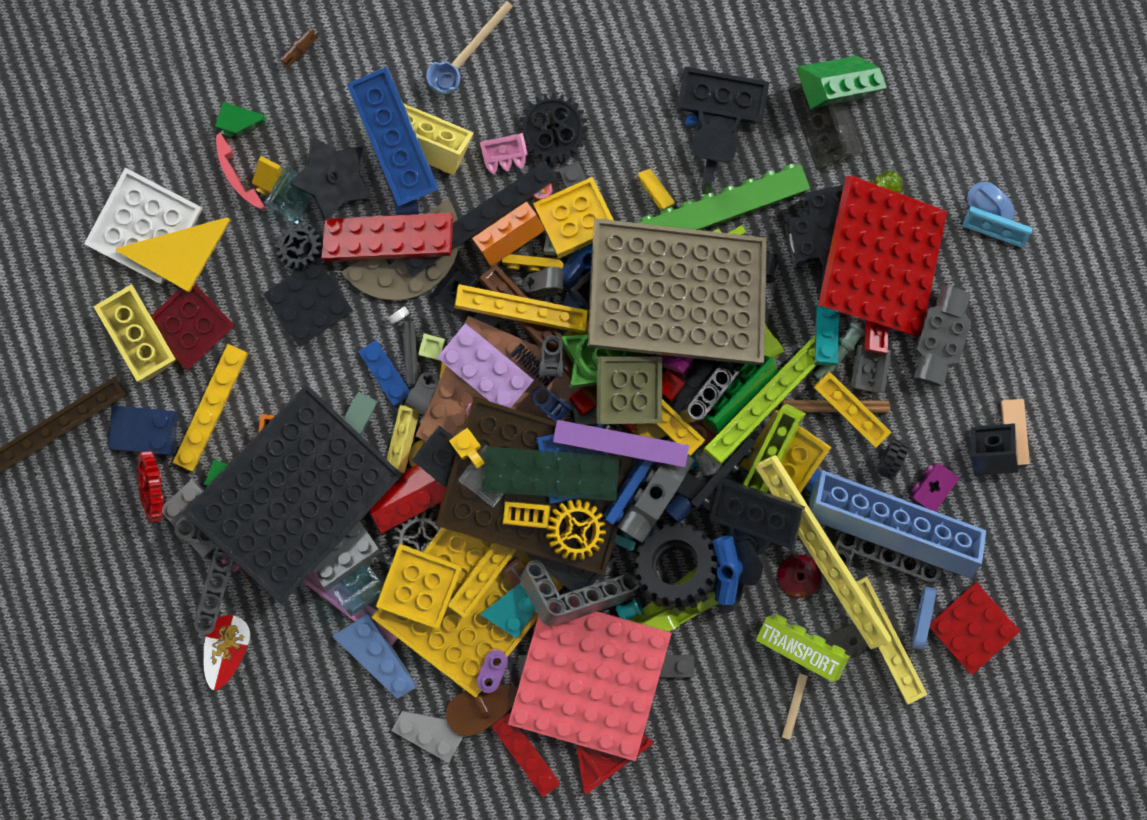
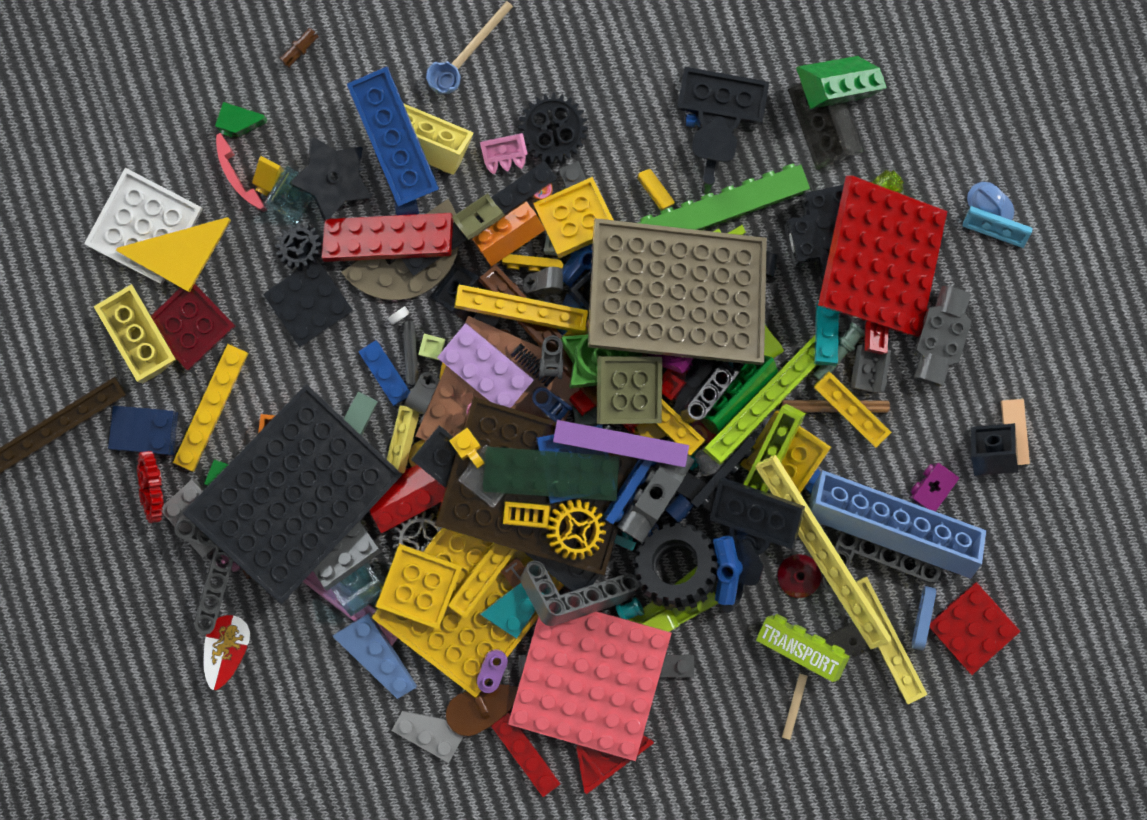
black tyre [876,438,910,480] -> none
none -> olive piece [452,193,505,240]

